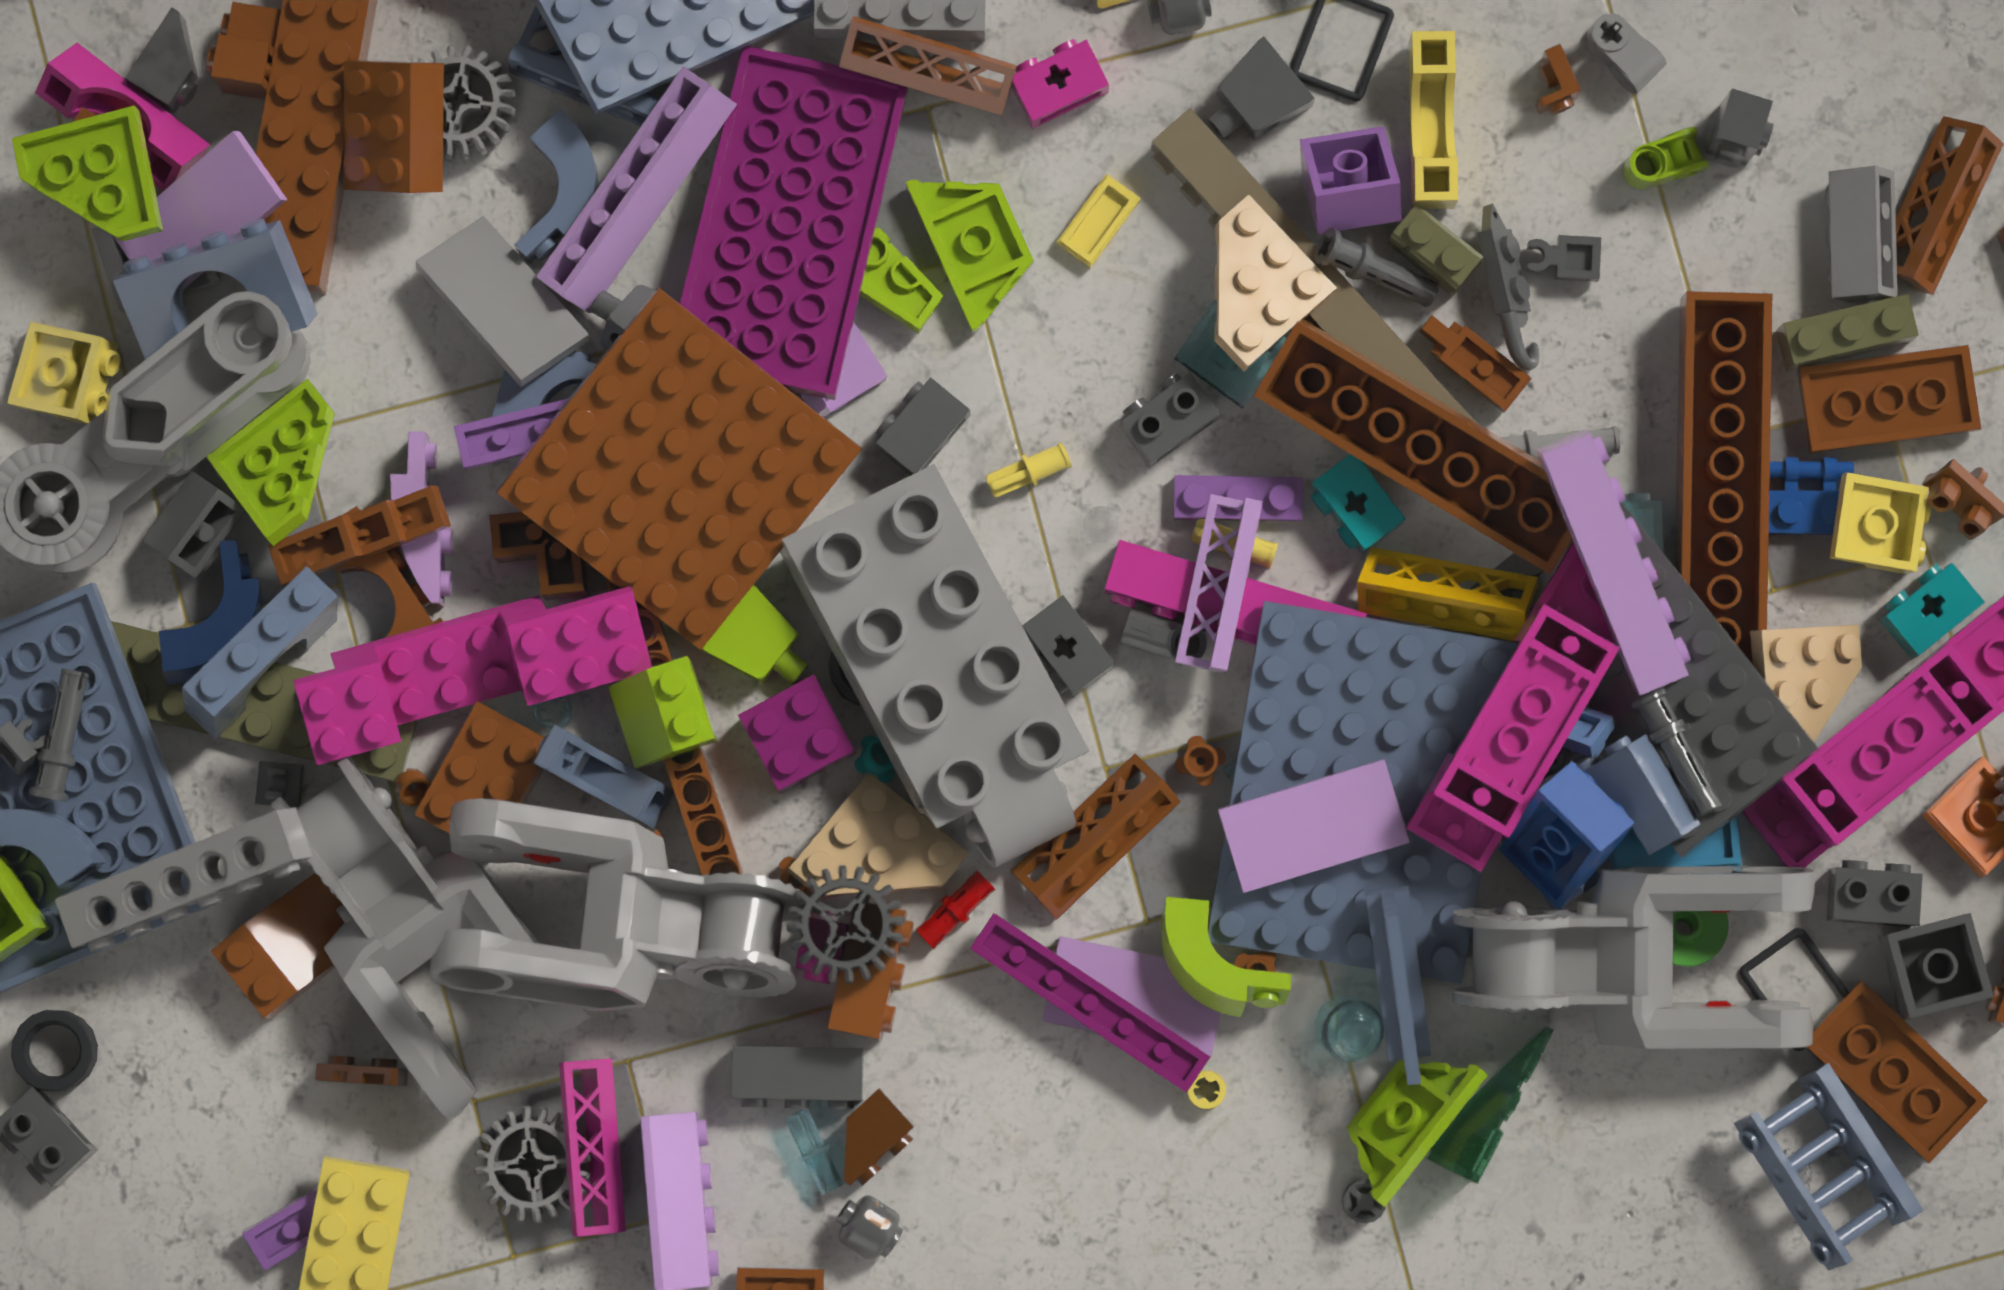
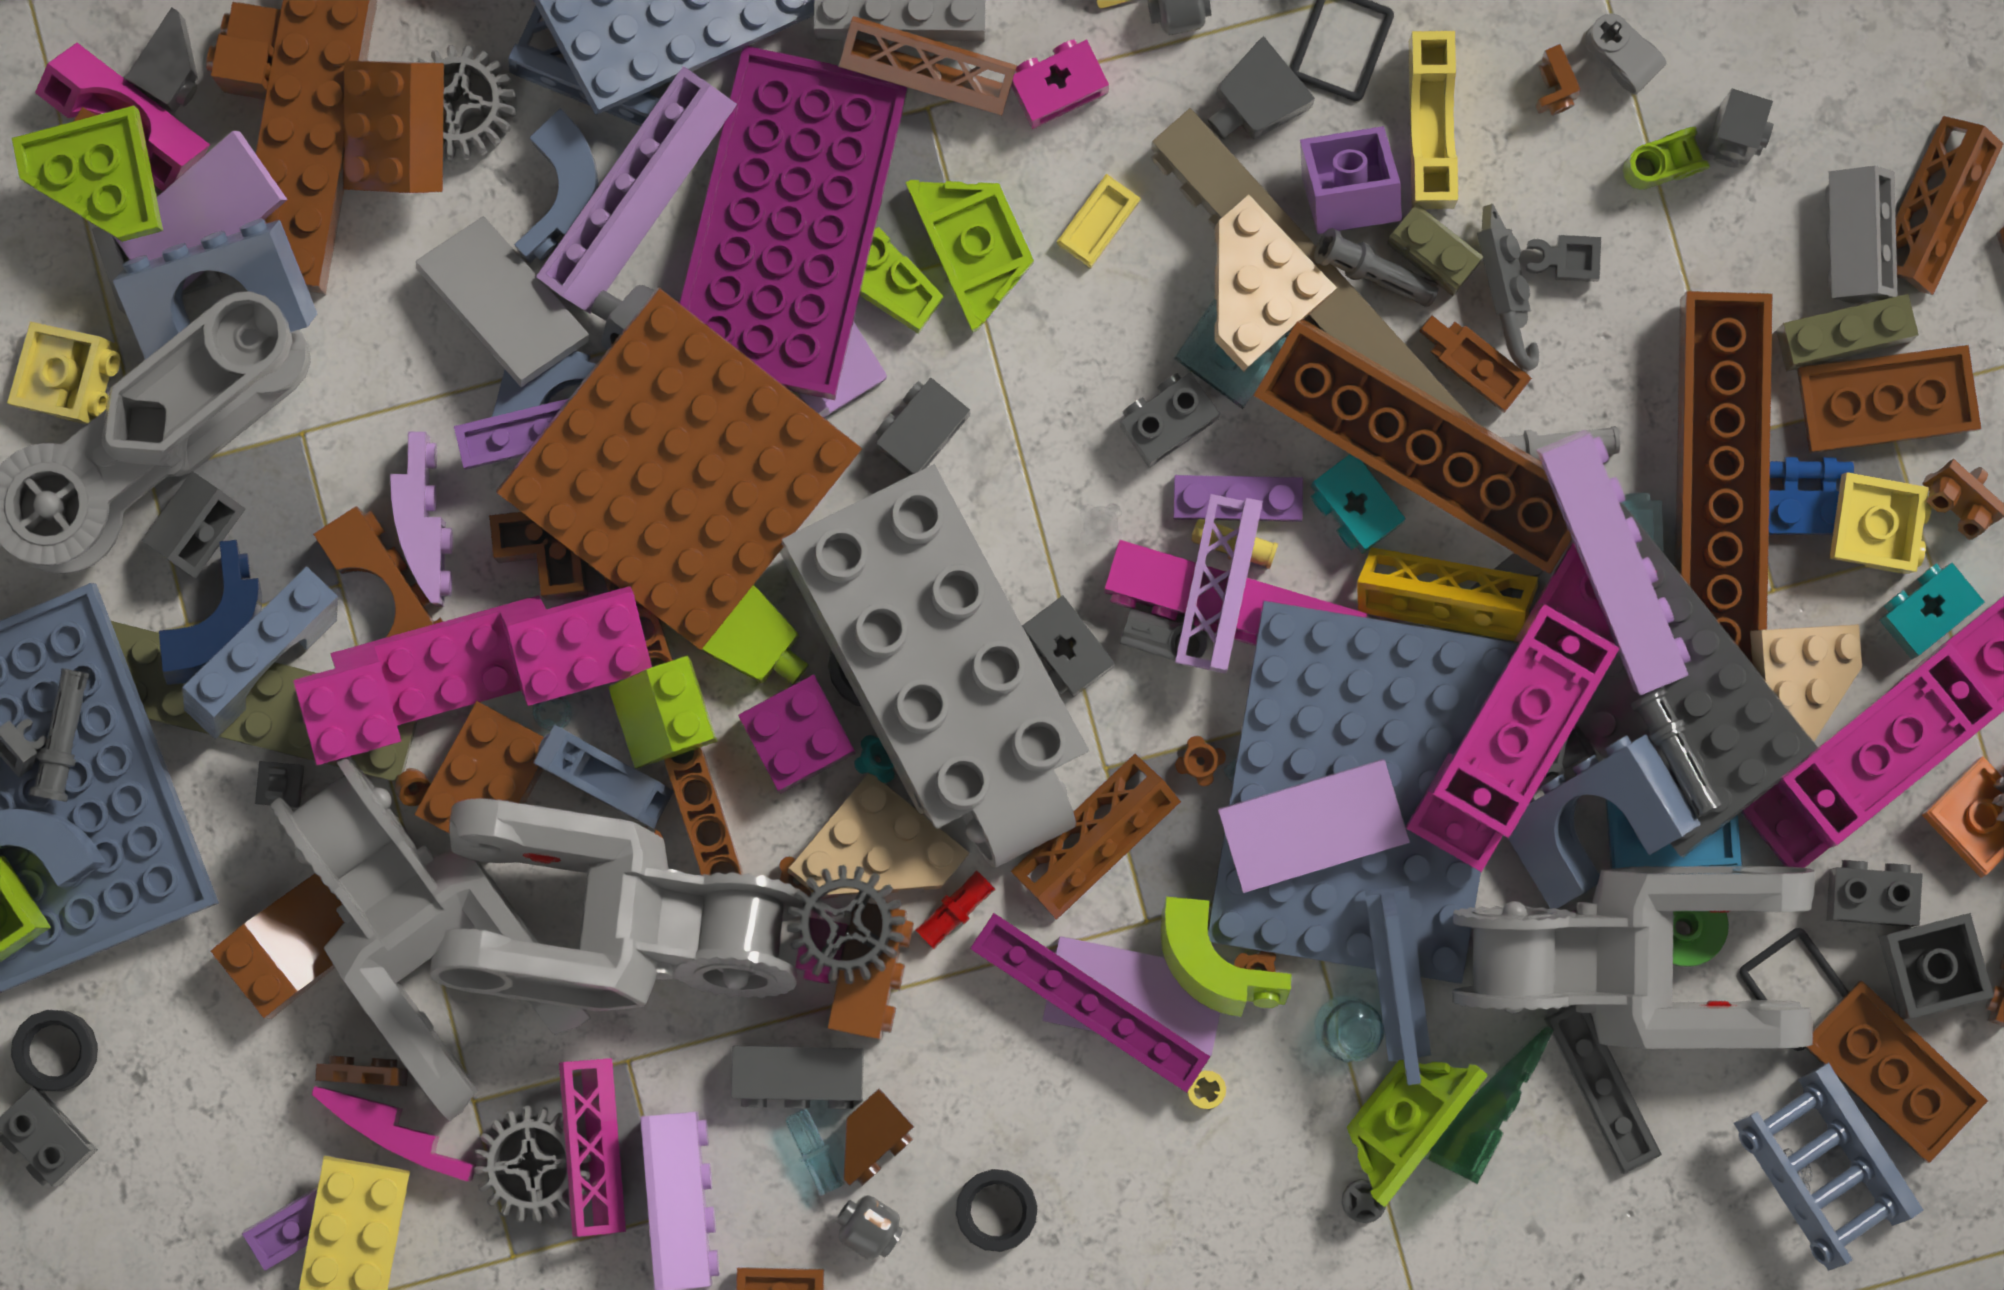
light grey brick [55,807,313,952] -> none
lime plate [207,378,335,546] -> none
dark orange slope [268,485,451,585] -> none
light yellow axle [986,442,1072,497] -> none
blue slope [1499,761,1635,910] -> none
medium blue tile [1562,707,1615,758] -> none
none -> dark pink slope [312,1086,477,1182]
none -> black tyre [956,1169,1038,1252]
none -> dark grey tile [1544,1005,1662,1174]

